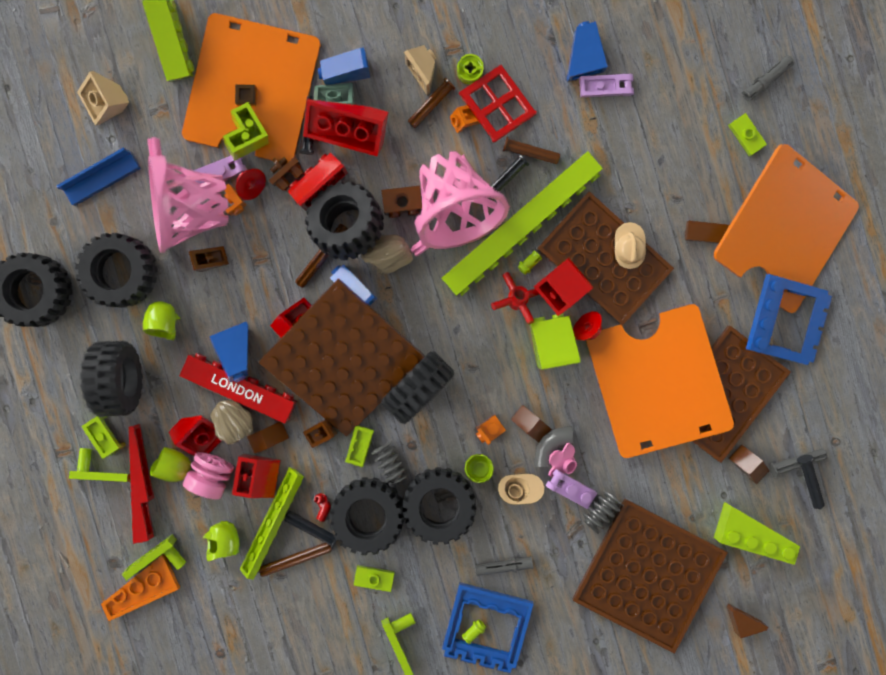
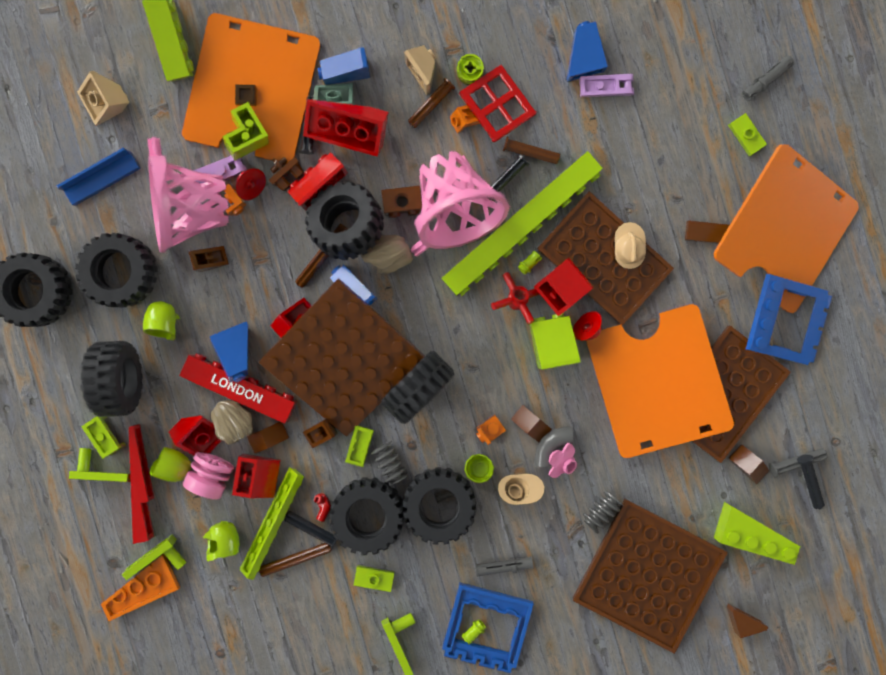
lavender plate [545,469,597,509] -> none

